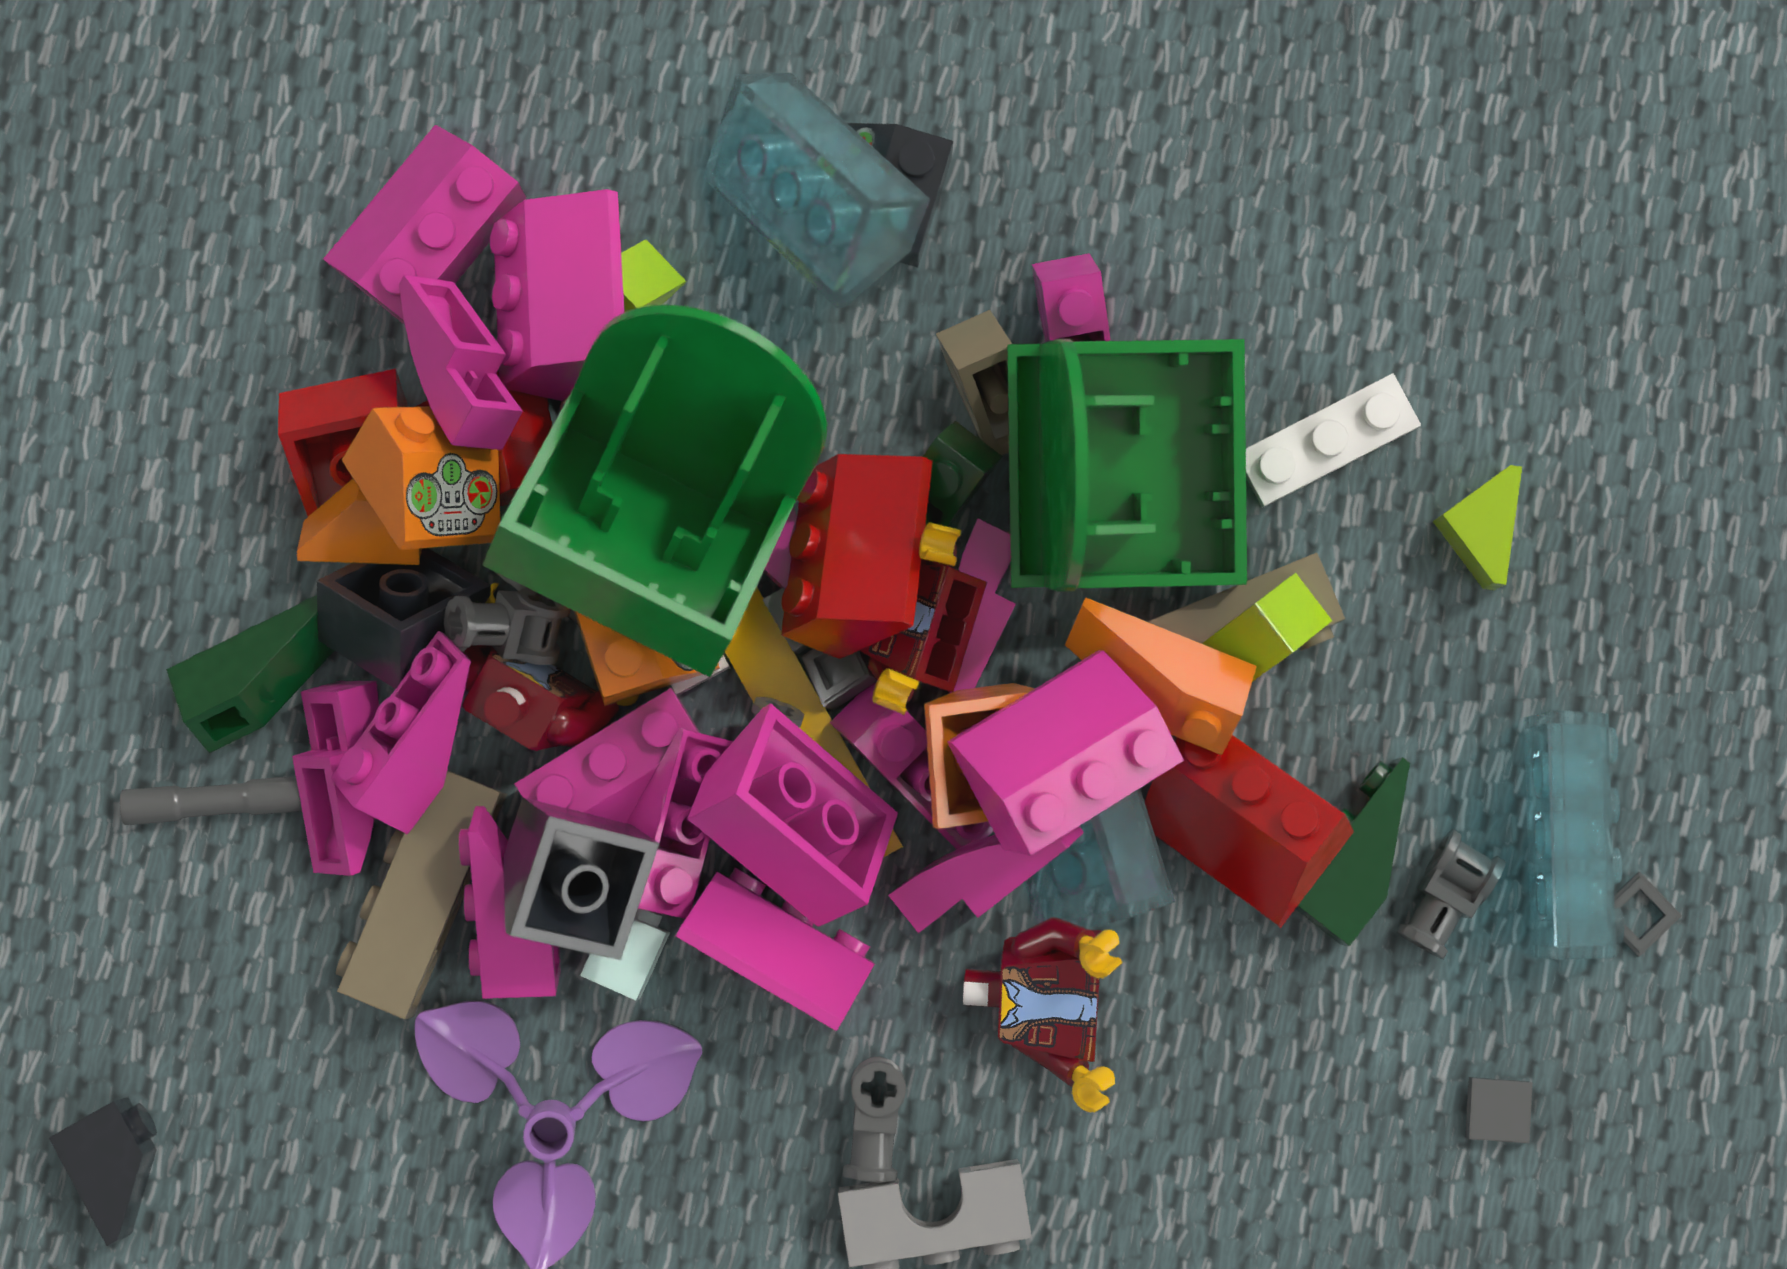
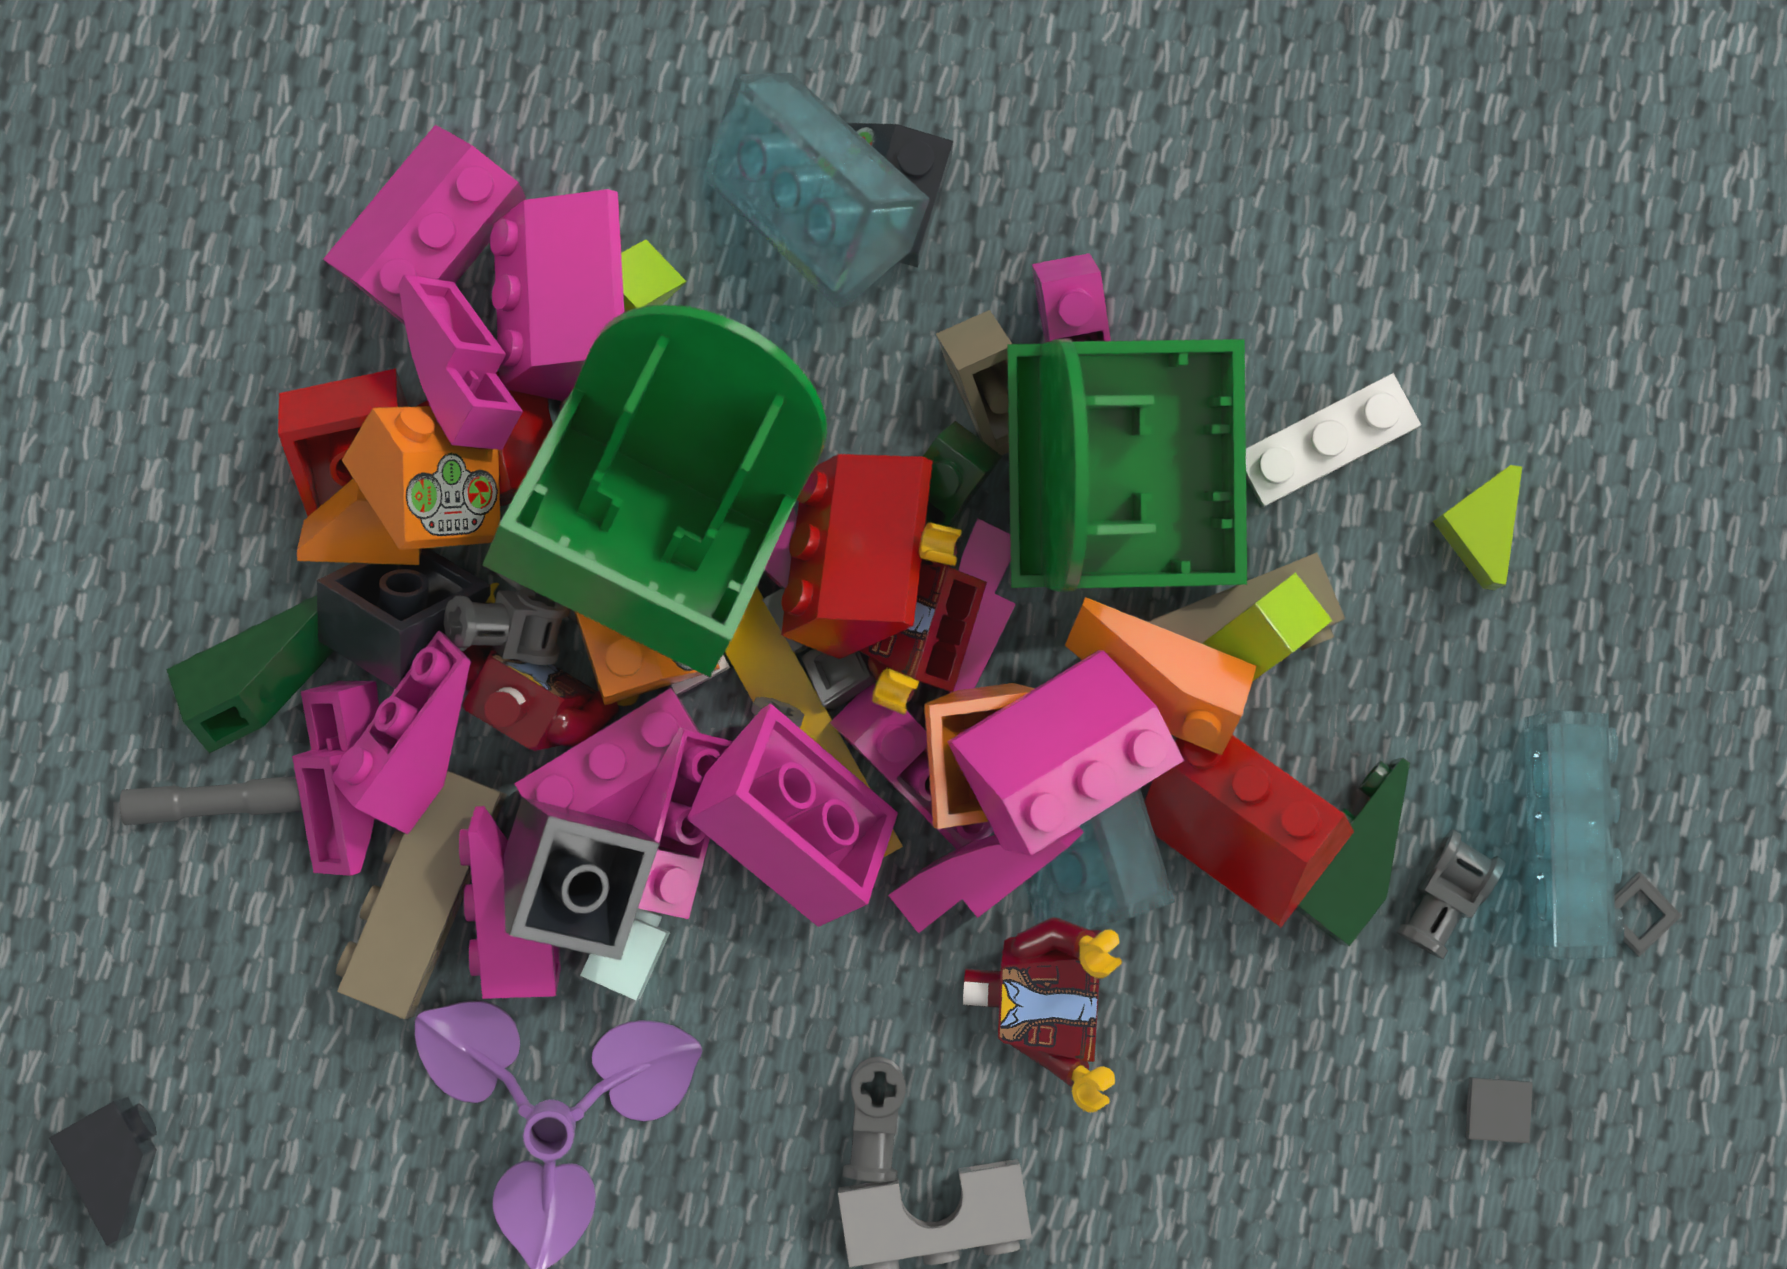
dark pink slope [676,868,875,1031] -> none

